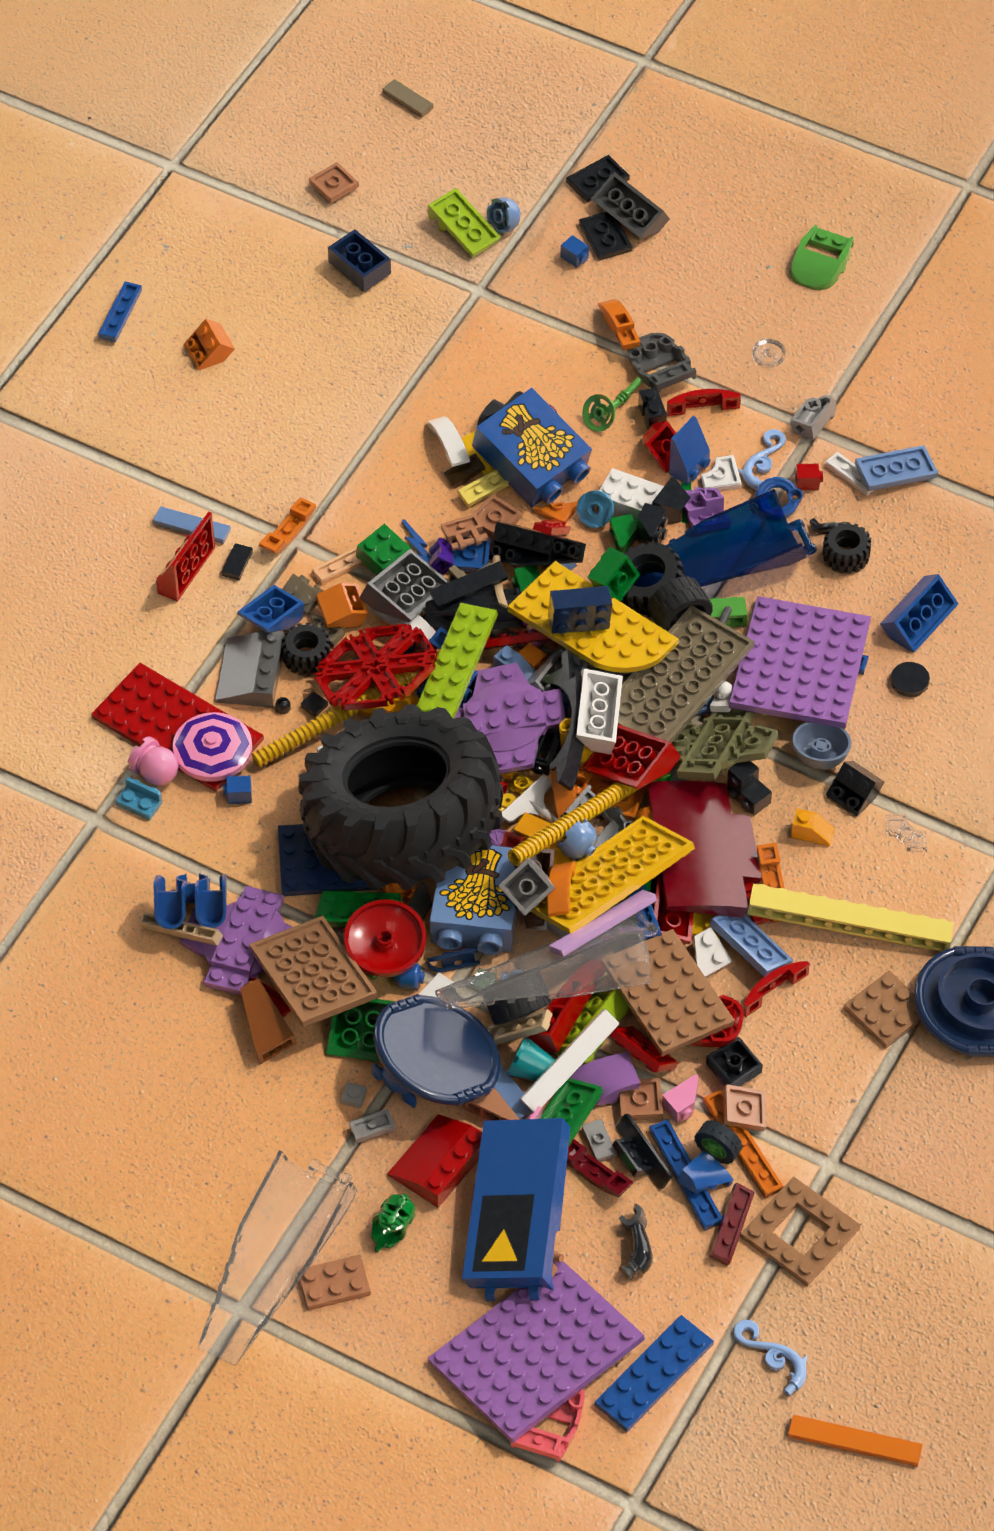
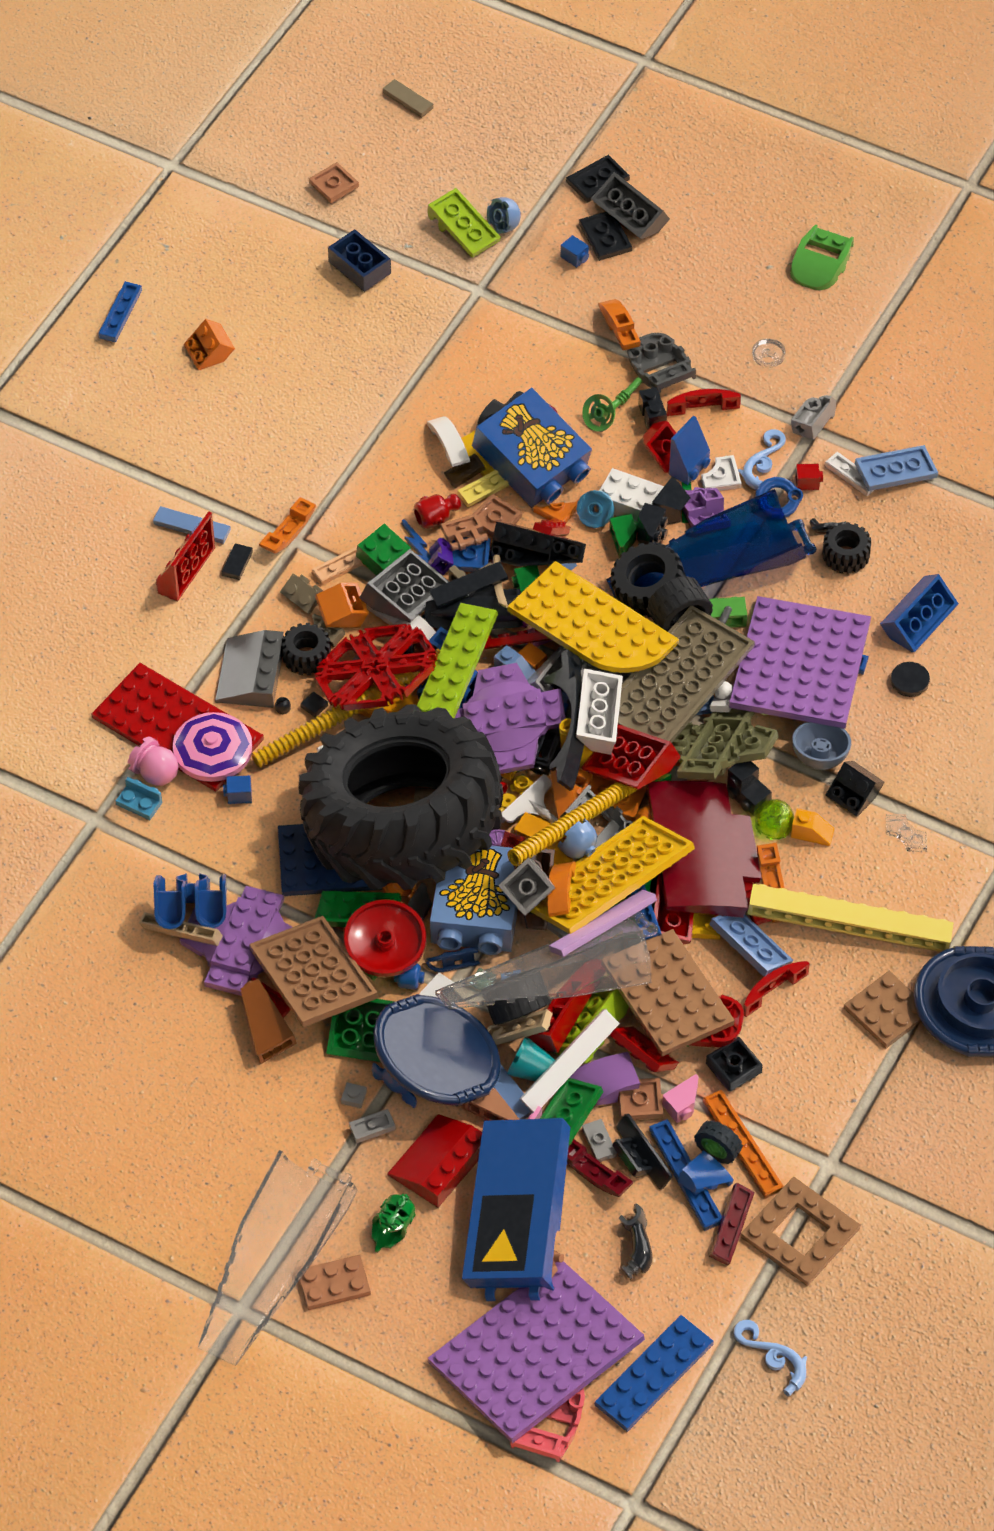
blue slope [237,585,304,633] -> none
brick [548,586,612,634] -> none
green brick [587,547,640,601] -> none
white wing [693,927,733,977] -> none
plate [723,1084,767,1132] -> none
orange tile [788,1414,923,1467] -> none
none -> red piece [413,494,461,529]
none -> clear neon green cylinder [755,799,794,839]

